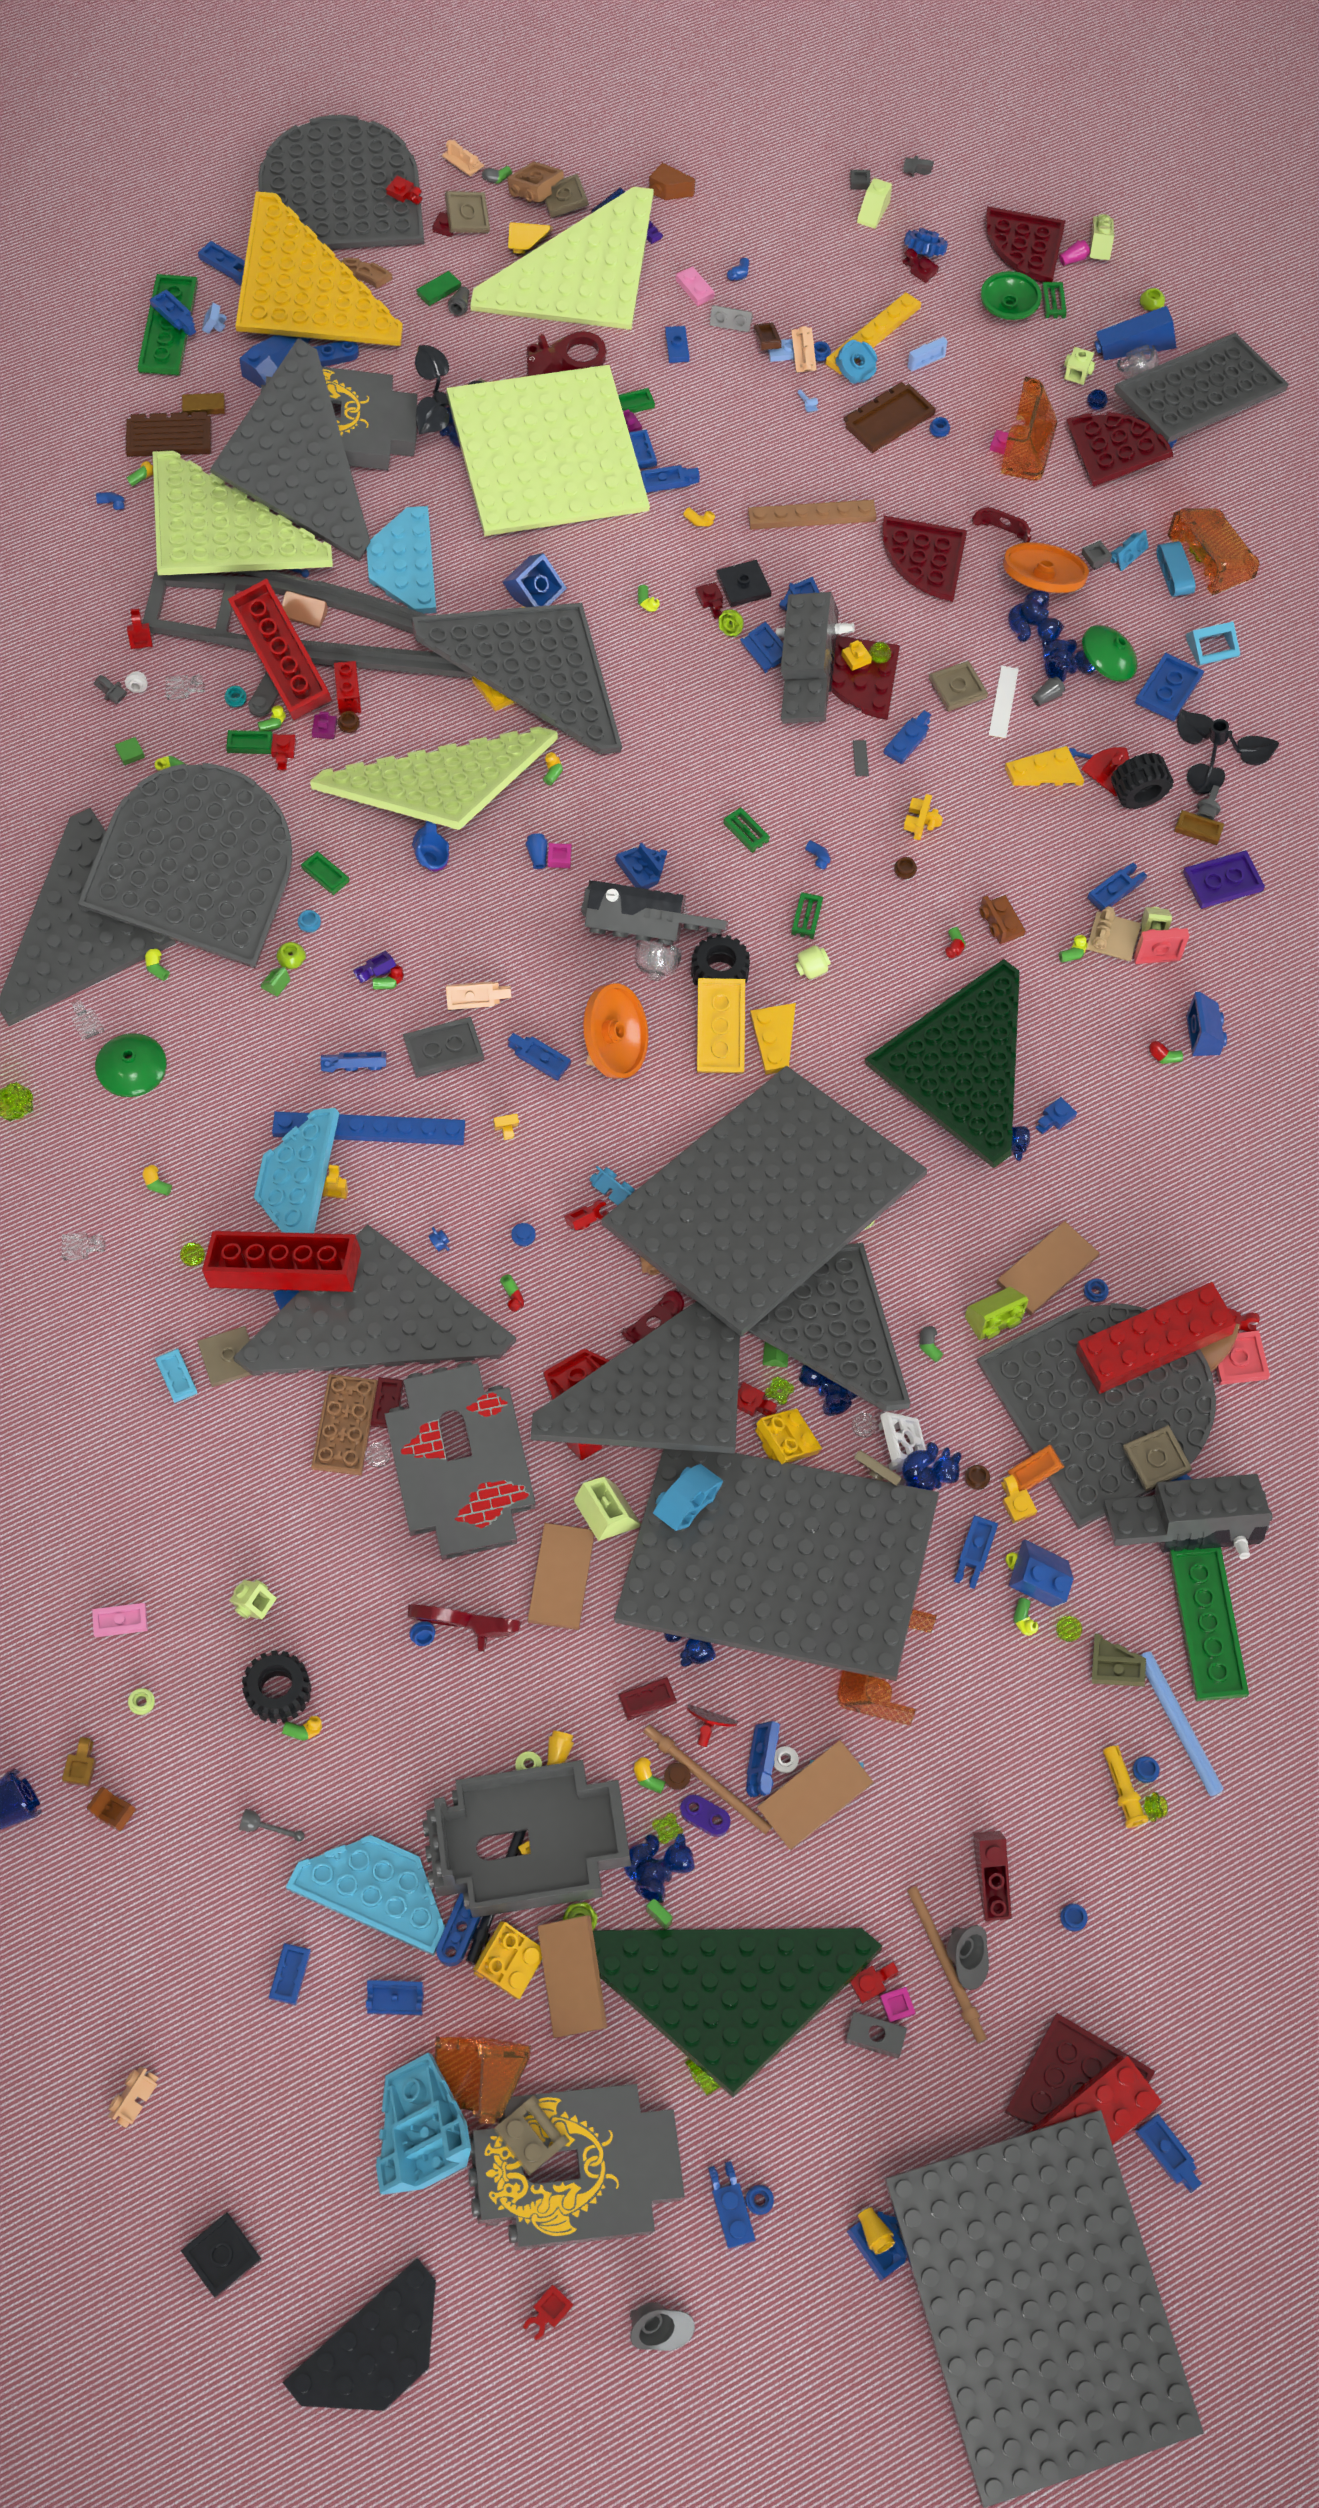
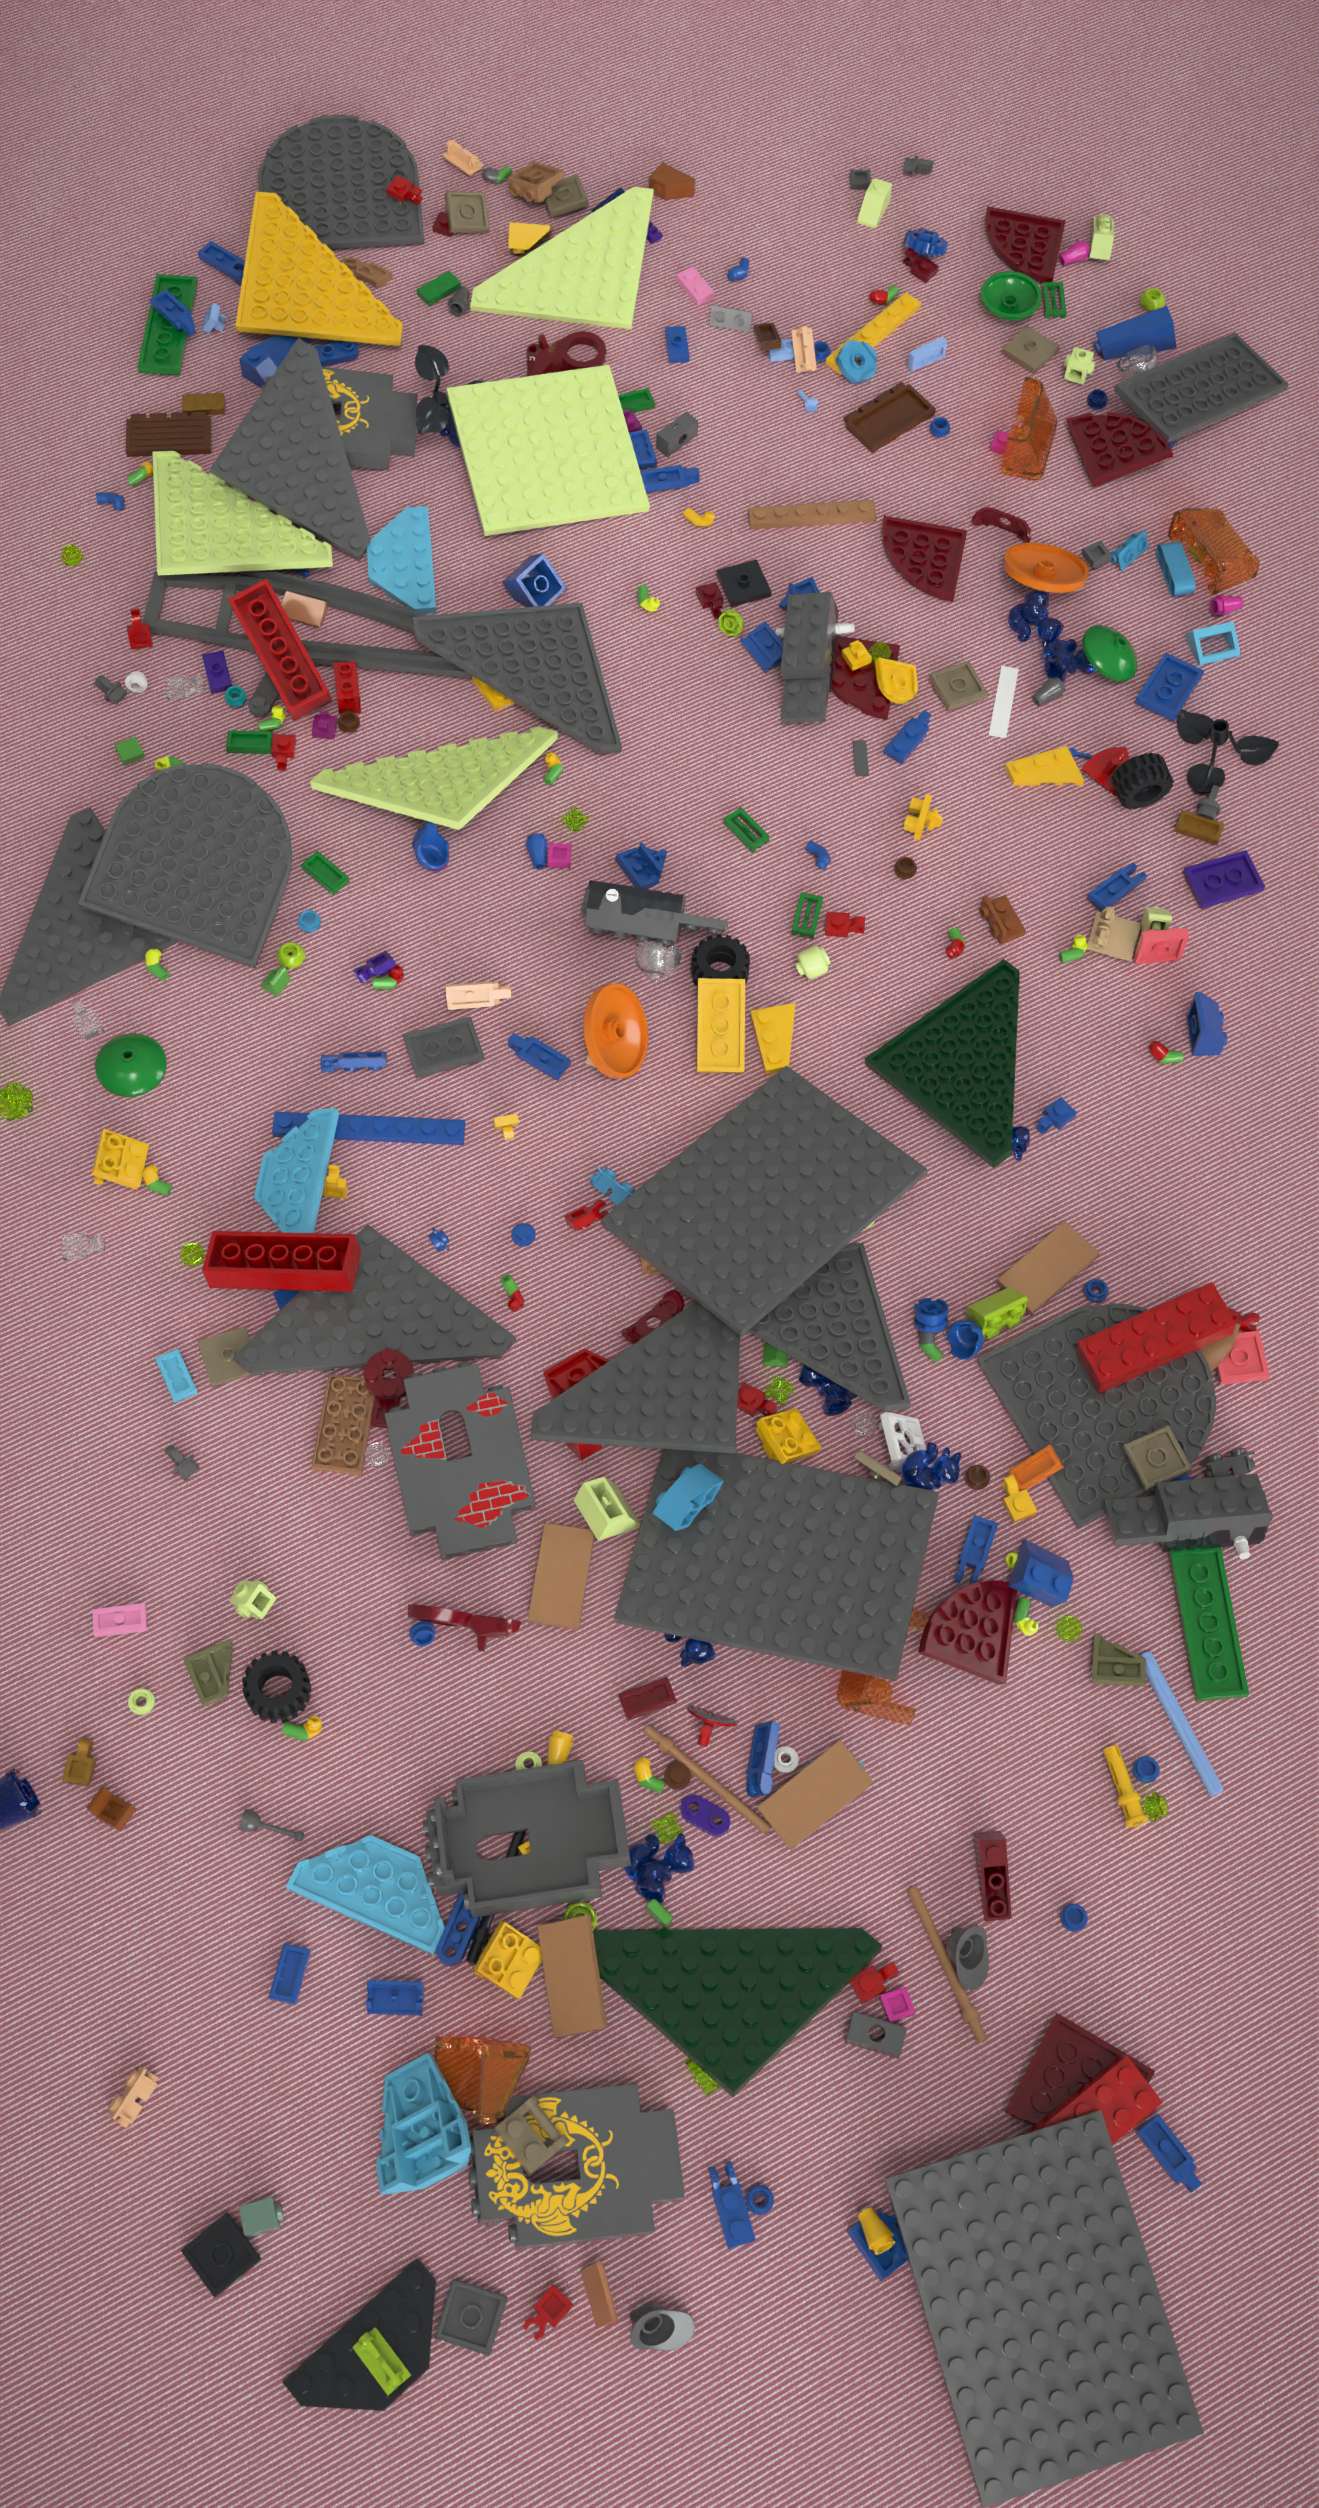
none -> clear neon green plate [61,545,83,566]
none -> yellow plate [91,1129,149,1190]
none -> dark grey piece [164,1445,200,1481]
none -> olive wing [183,1638,233,1708]
none -> dark purple plate [202,650,232,694]
none -> sand green brick [239,2197,284,2239]
none -> lime hinge [352,2327,411,2395]
none -> dark red plate [363,1348,414,1400]
none -> dark grey plate [434,2279,508,2357]
none -> clear neon green plate [562,807,589,831]
none -> nougat slope [581,2261,618,2328]
none -> dark grey piece [656,411,698,457]
none -> red plate [825,911,866,937]
none -> red arm [869,285,899,305]
none -> yellow tile [875,657,918,704]
none -> blue wheel [914,1297,949,1333]
none -> dark red plate [918,1580,1017,1685]
none -> blue hair [946,1319,984,1360]
none -> dark tan plate [1002,326,1060,374]
none -> dark grey hinge [1199,1448,1255,1478]
none -> dark pink cone [1209,595,1243,617]

